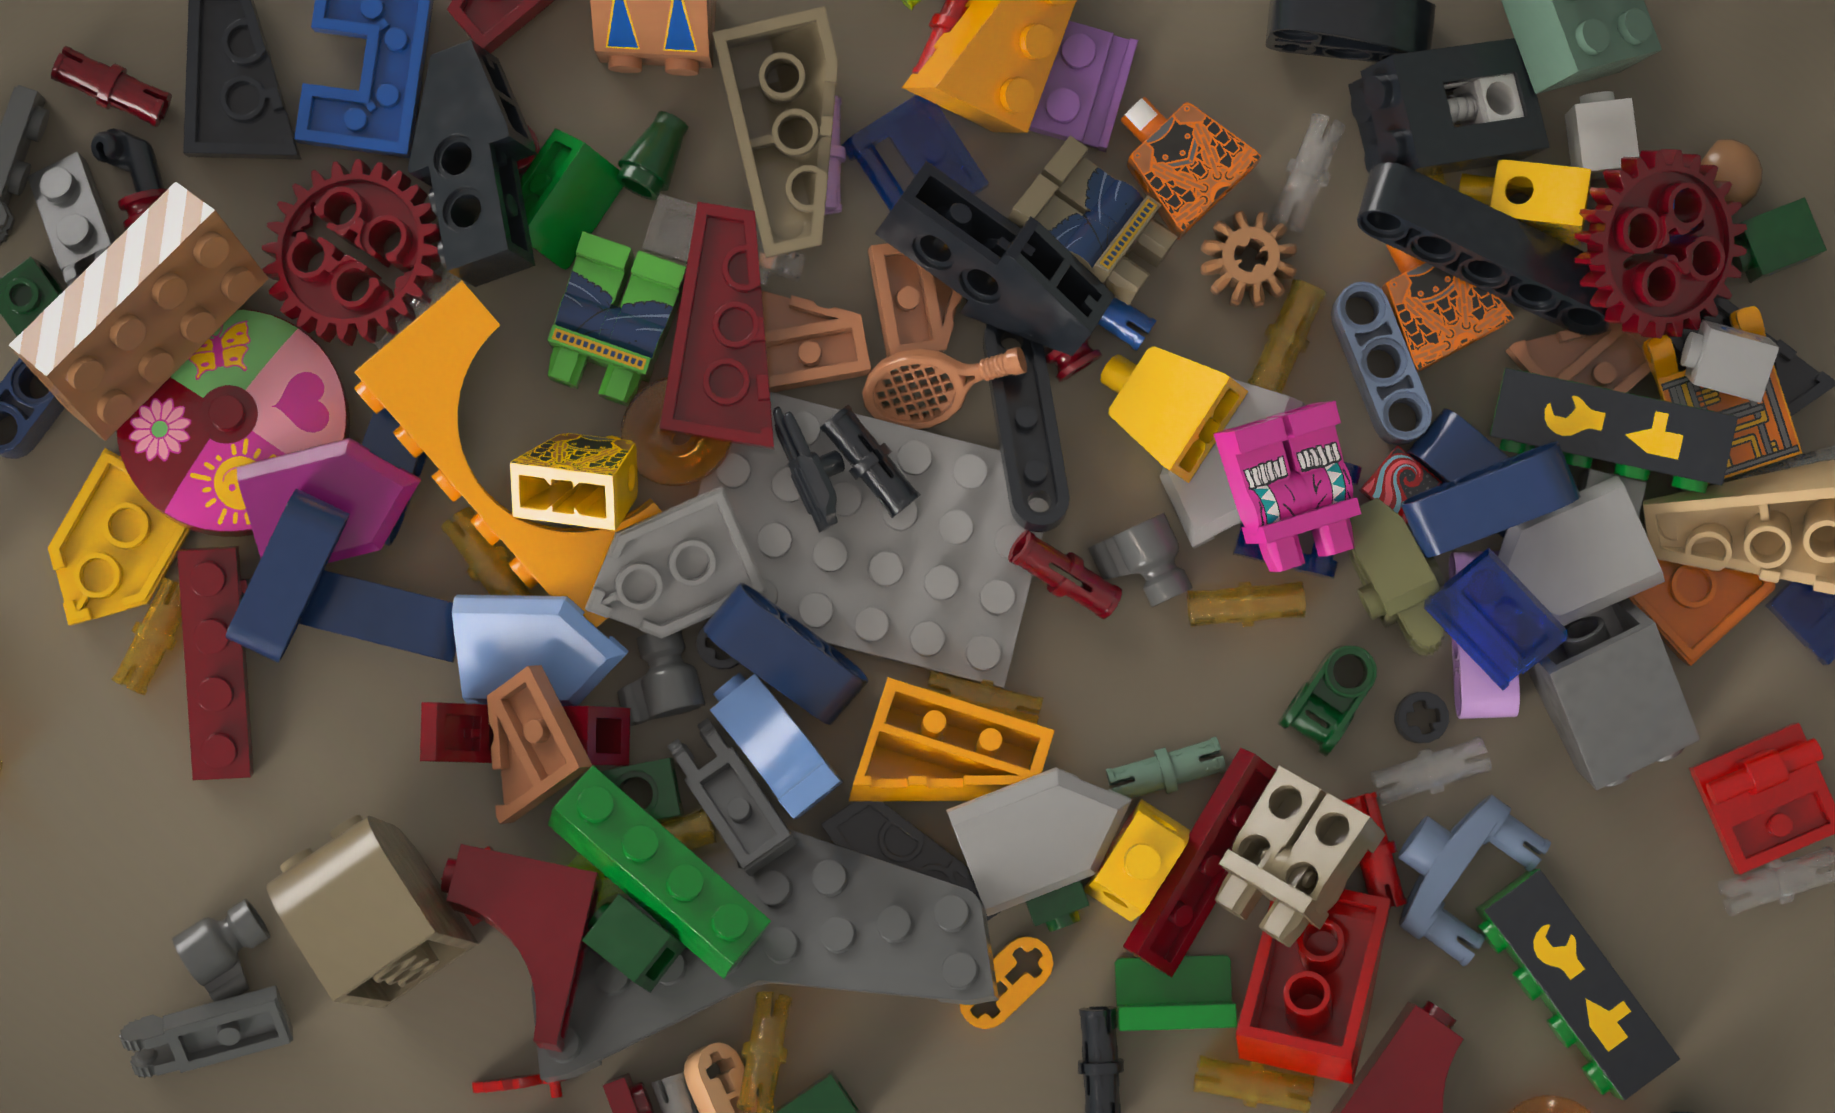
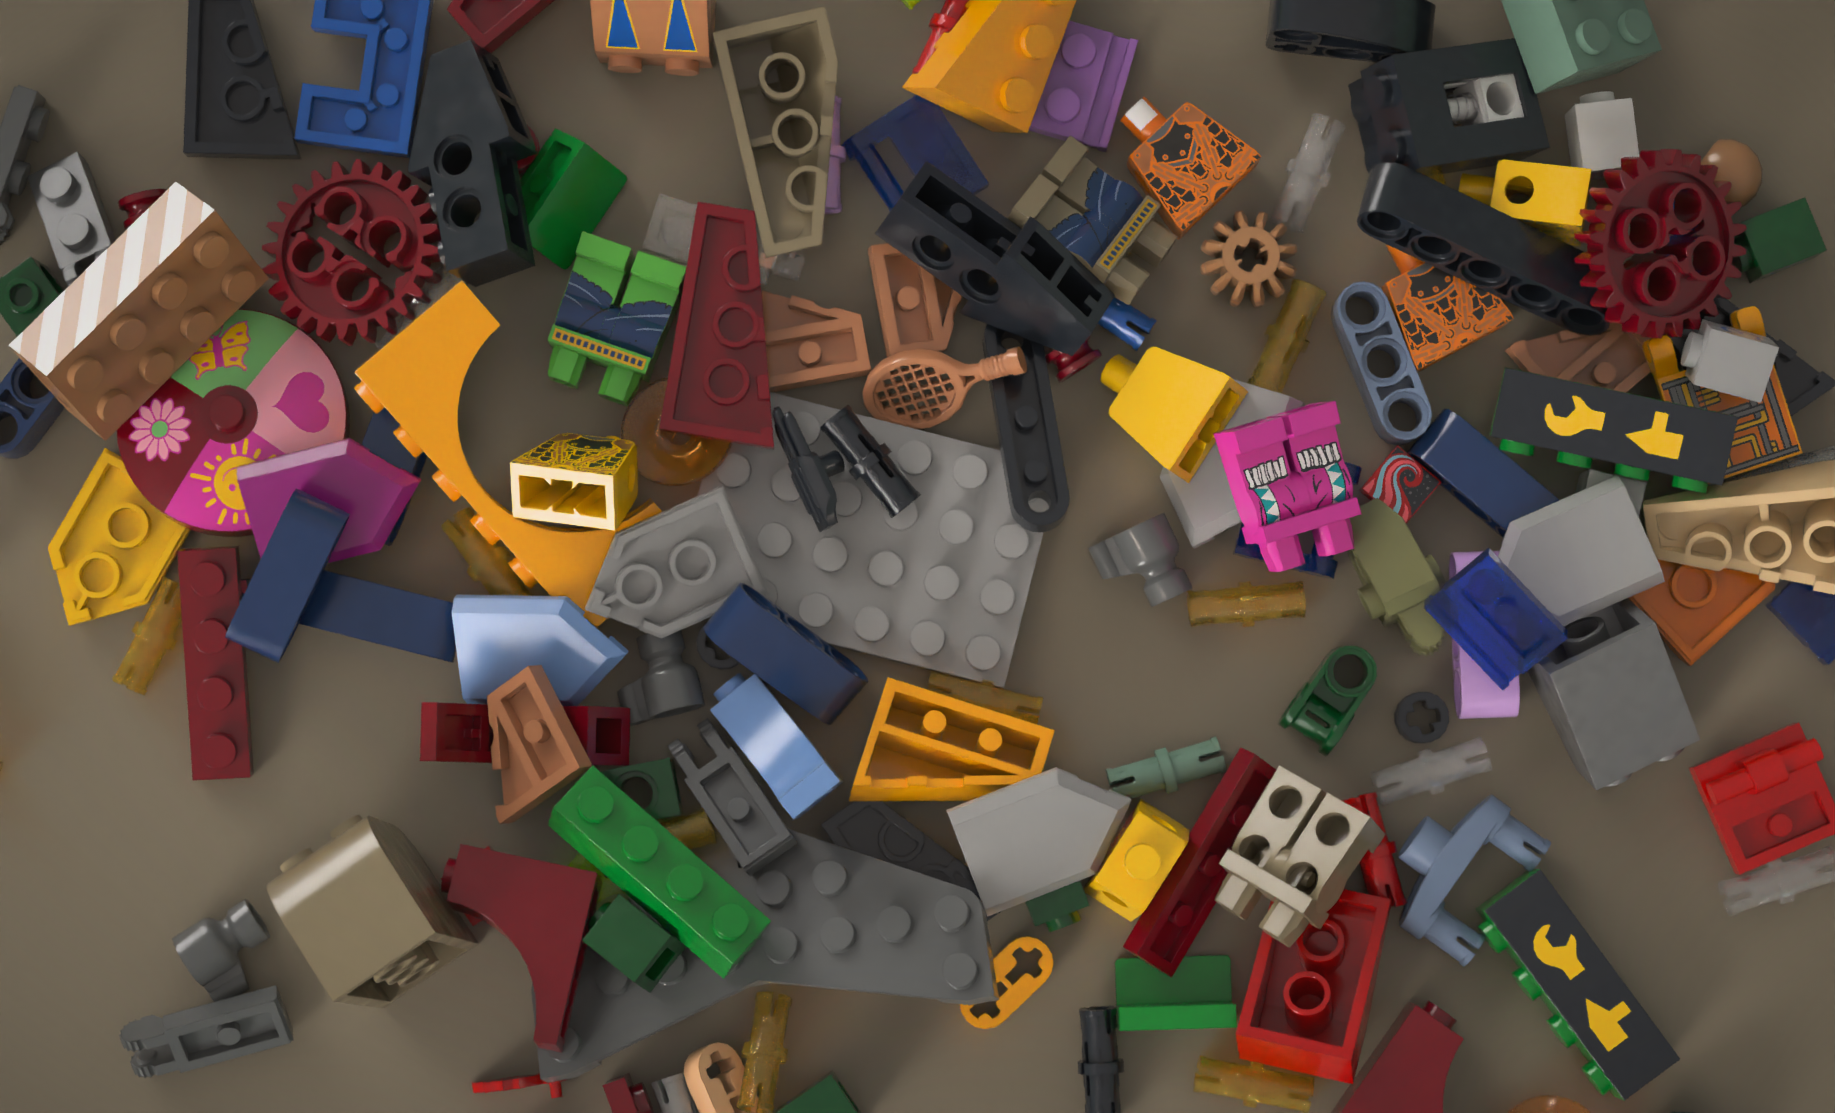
dark red pin [51,46,172,127] -> none
black arm [91,128,165,193] -> none
dark green cone [616,111,688,200] -> none
dark red pin [1008,530,1122,619] -> none
dark blue beam [1401,442,1581,558] -> none

